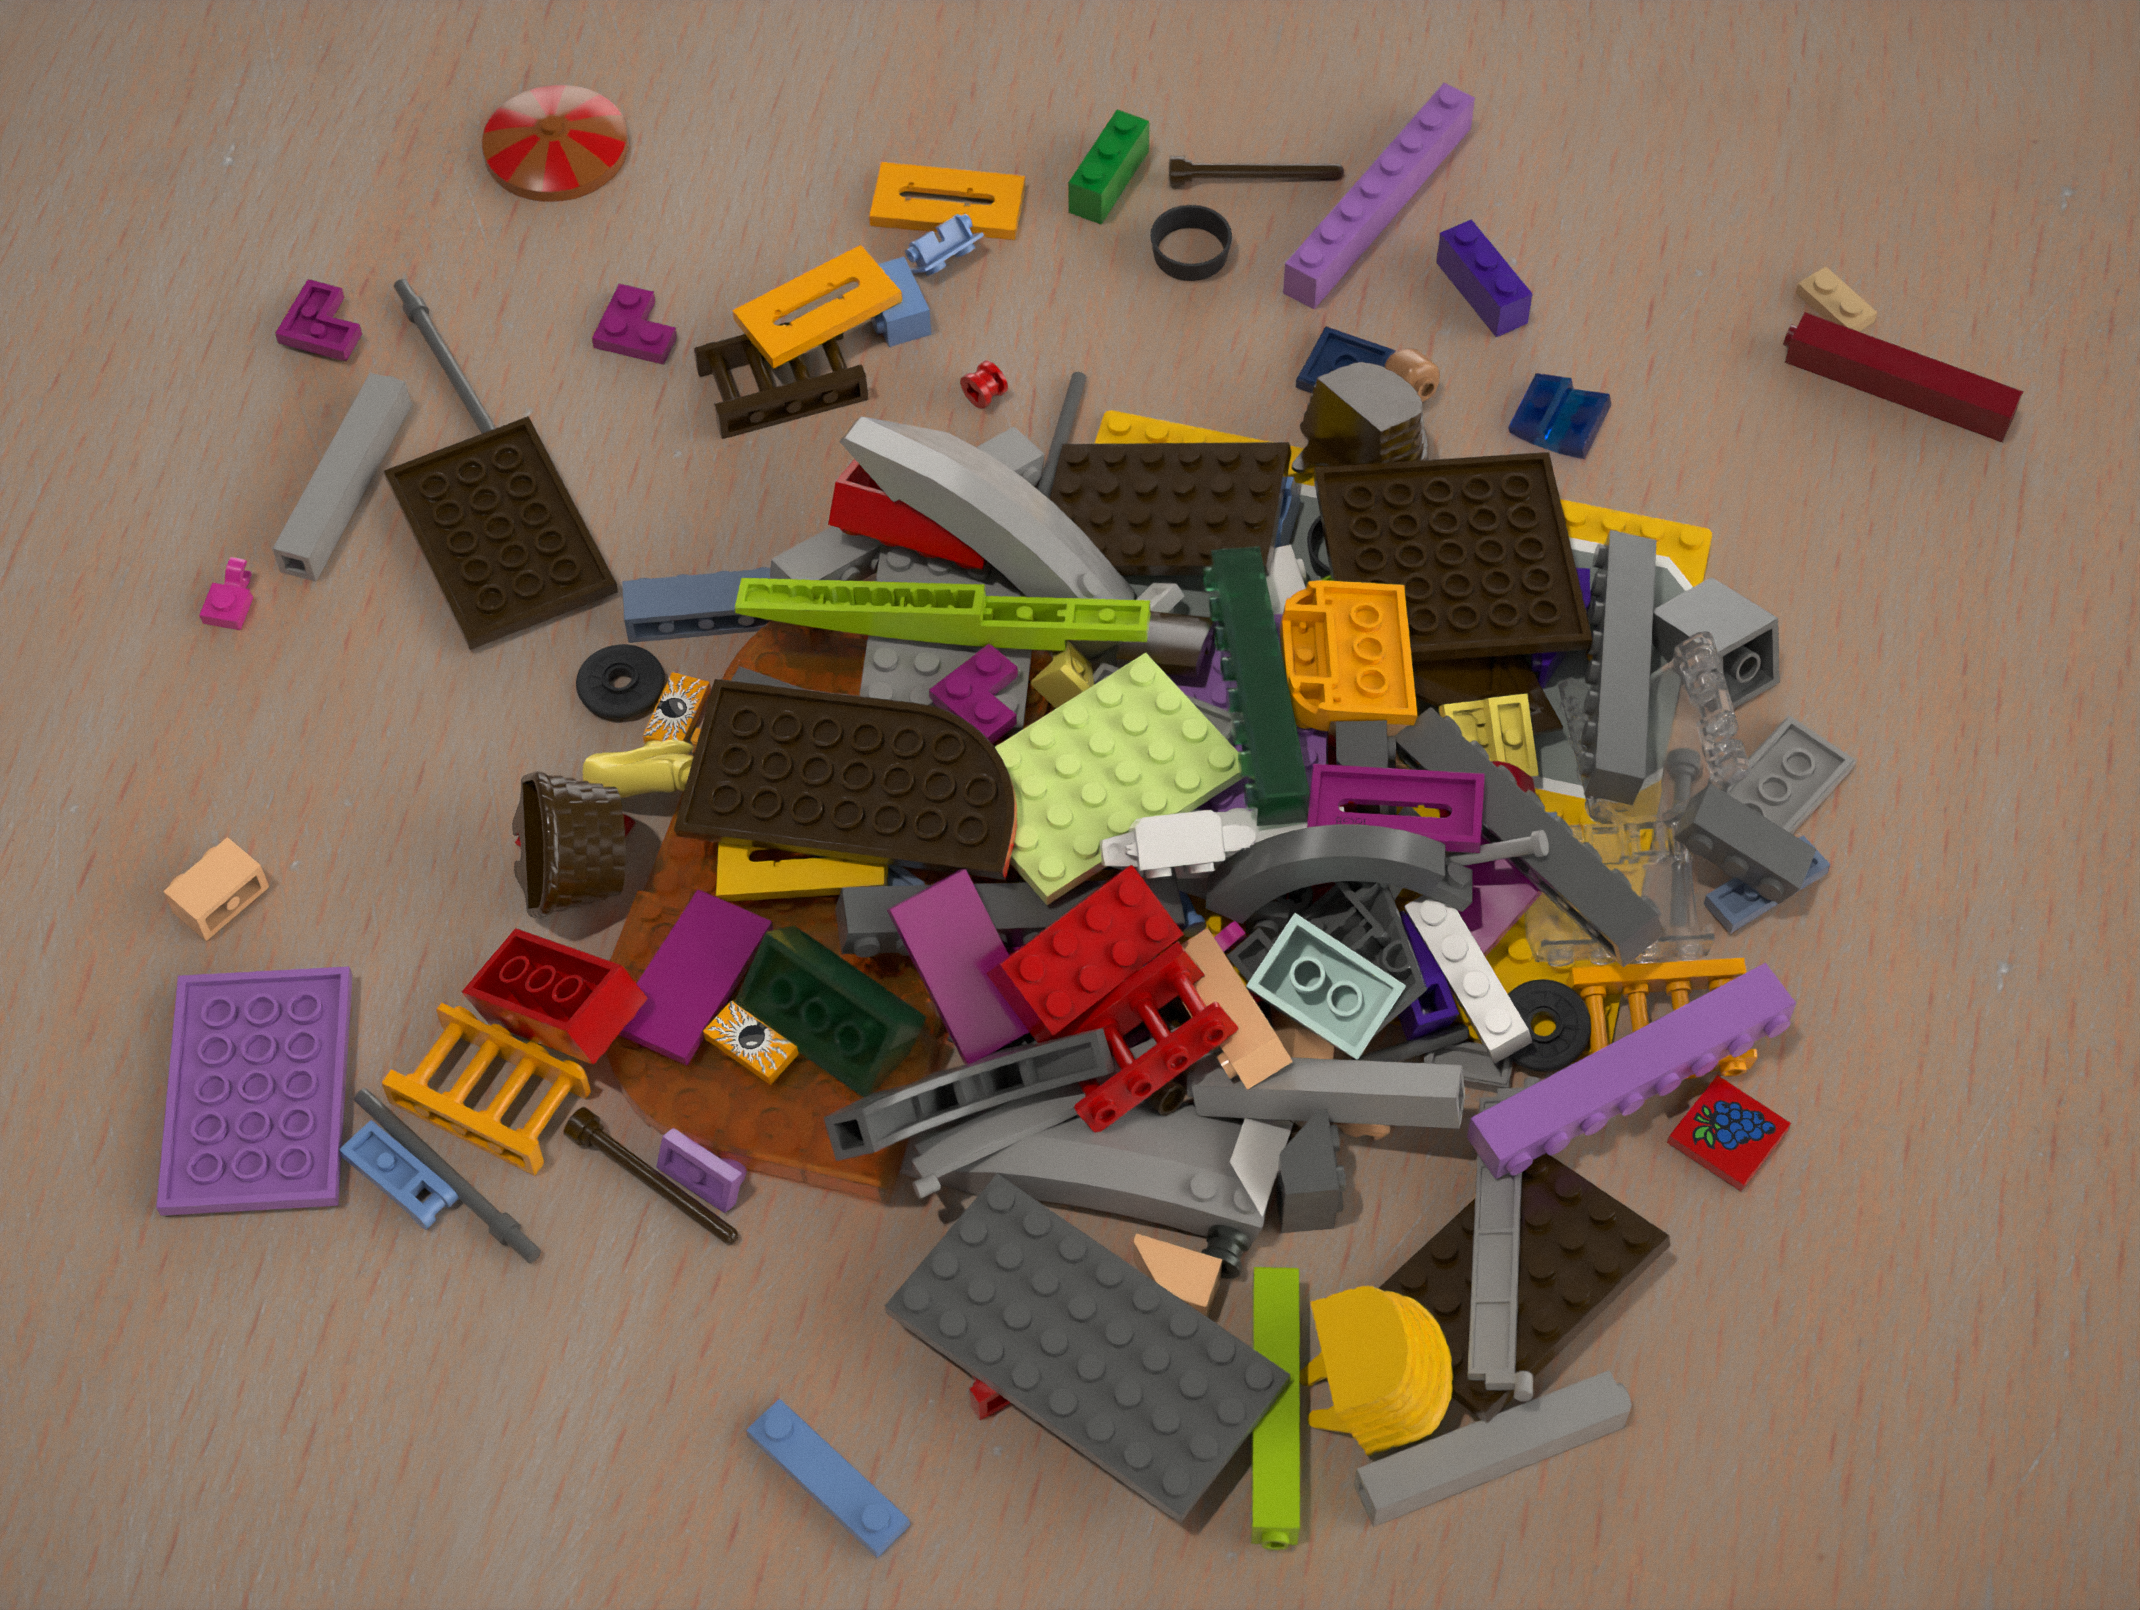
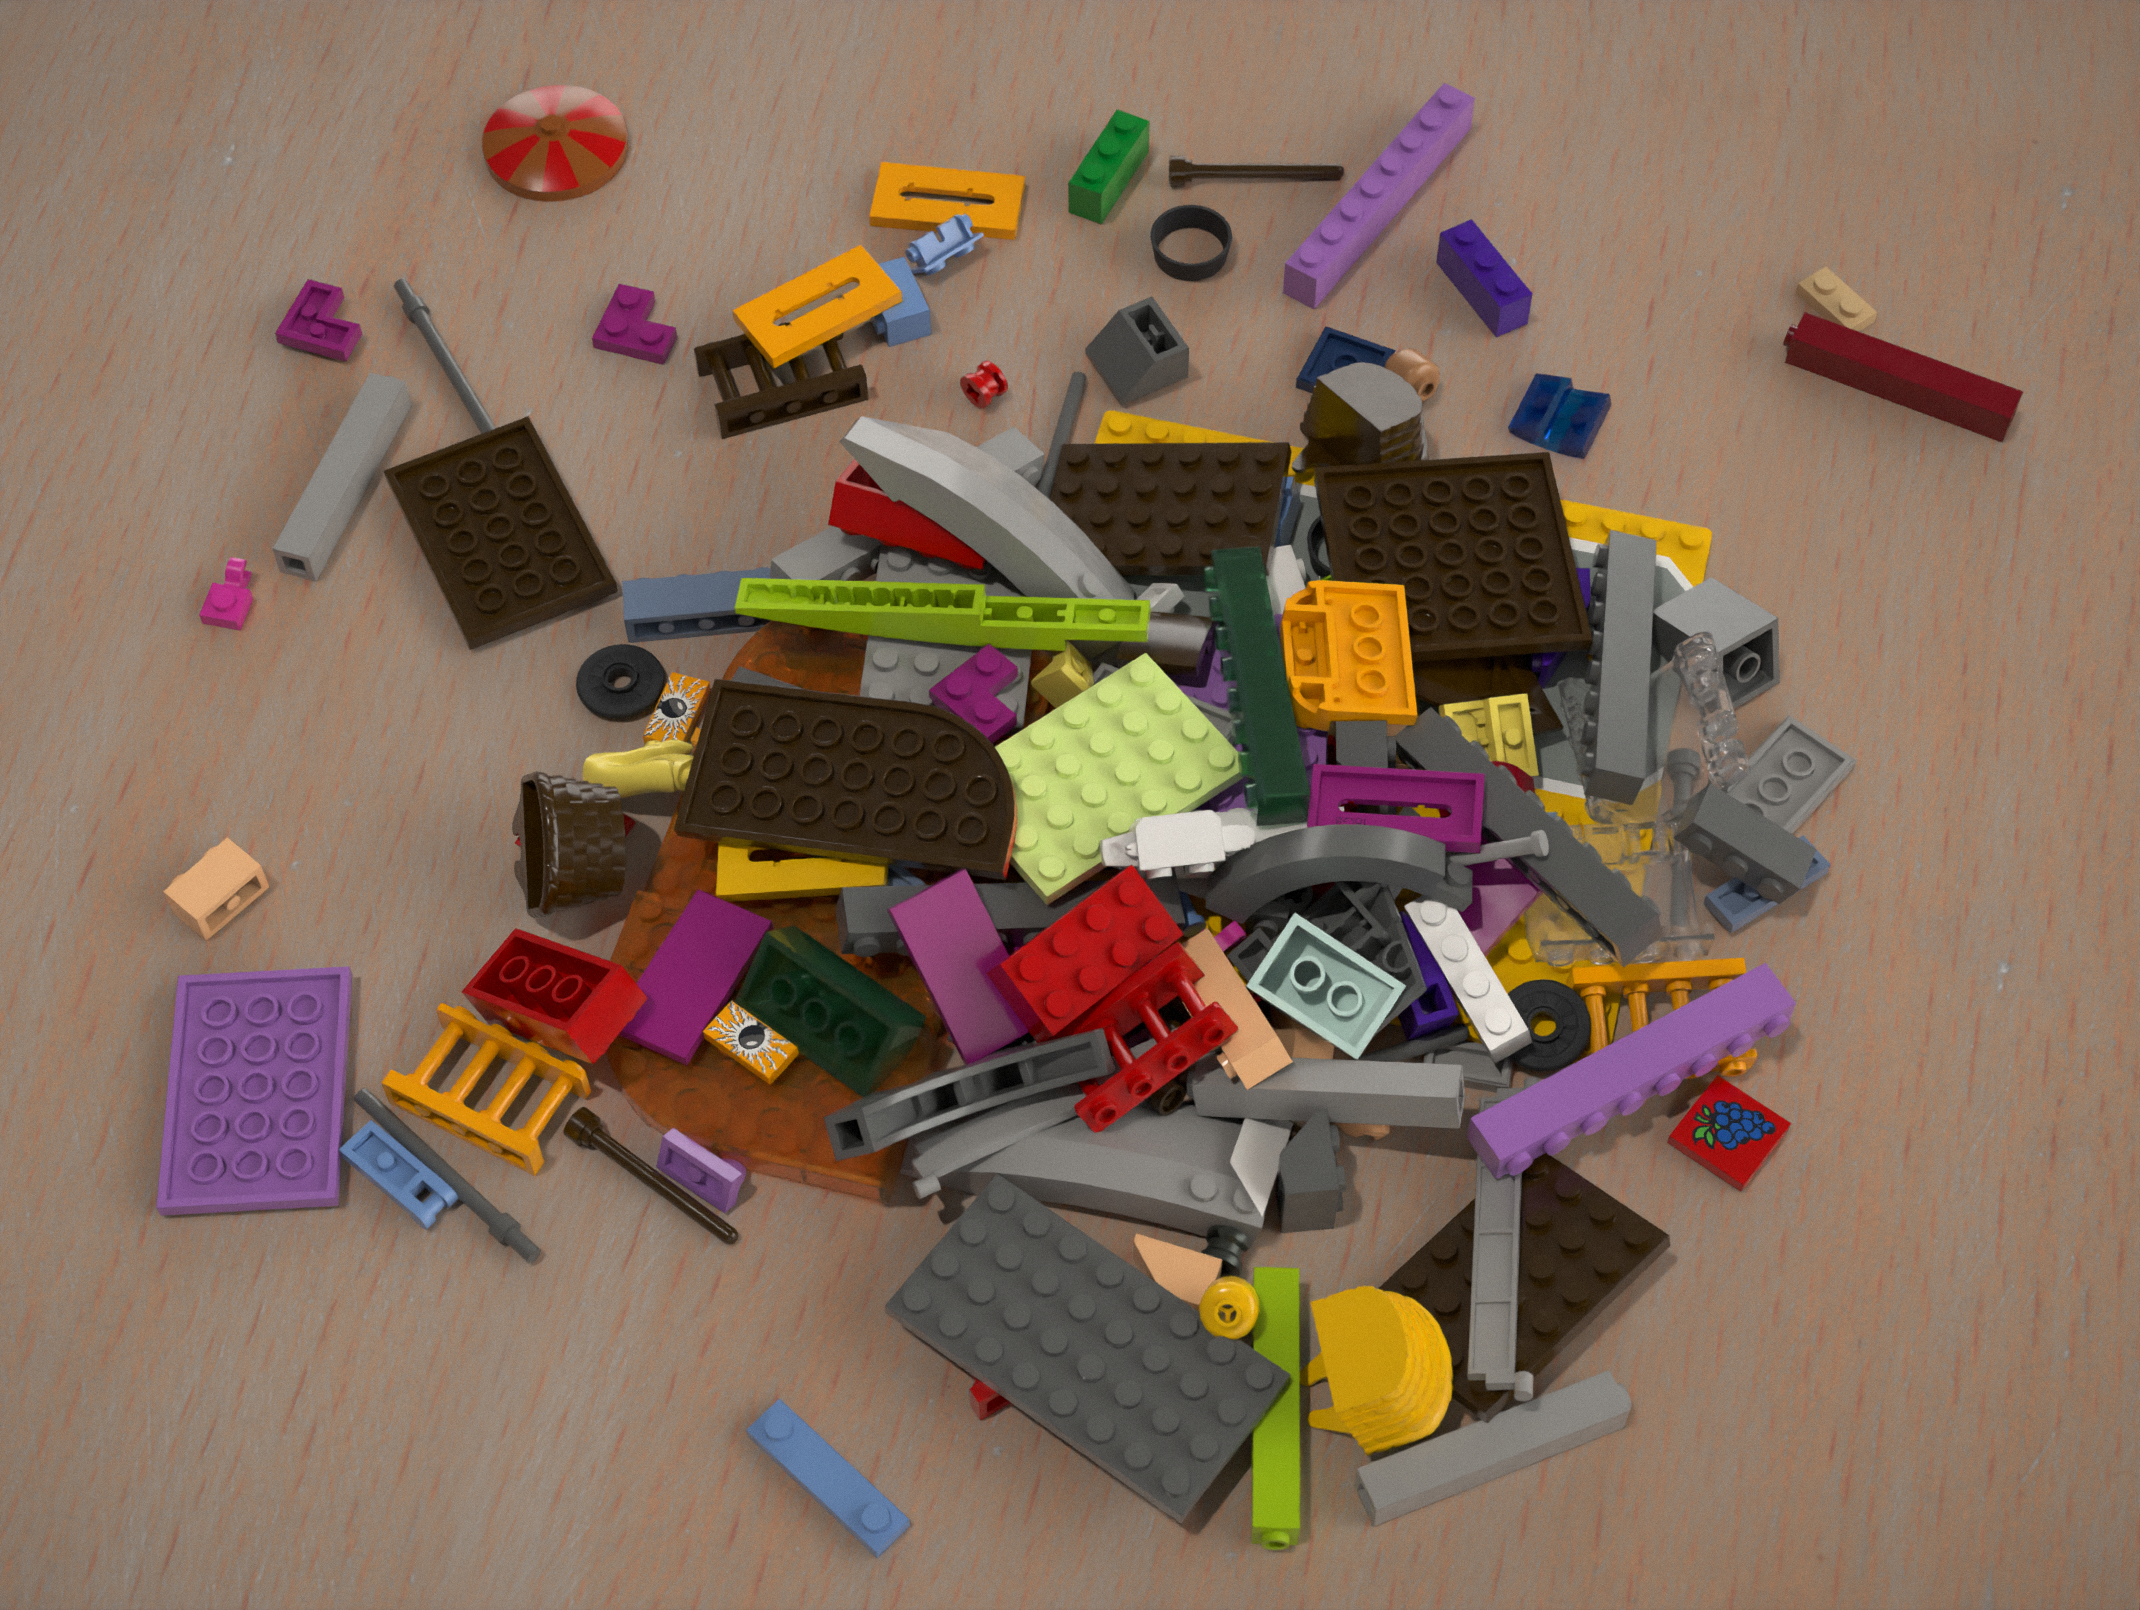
none -> dark grey slope [1085,297,1189,406]
none -> yellow head [1199,1276,1260,1340]

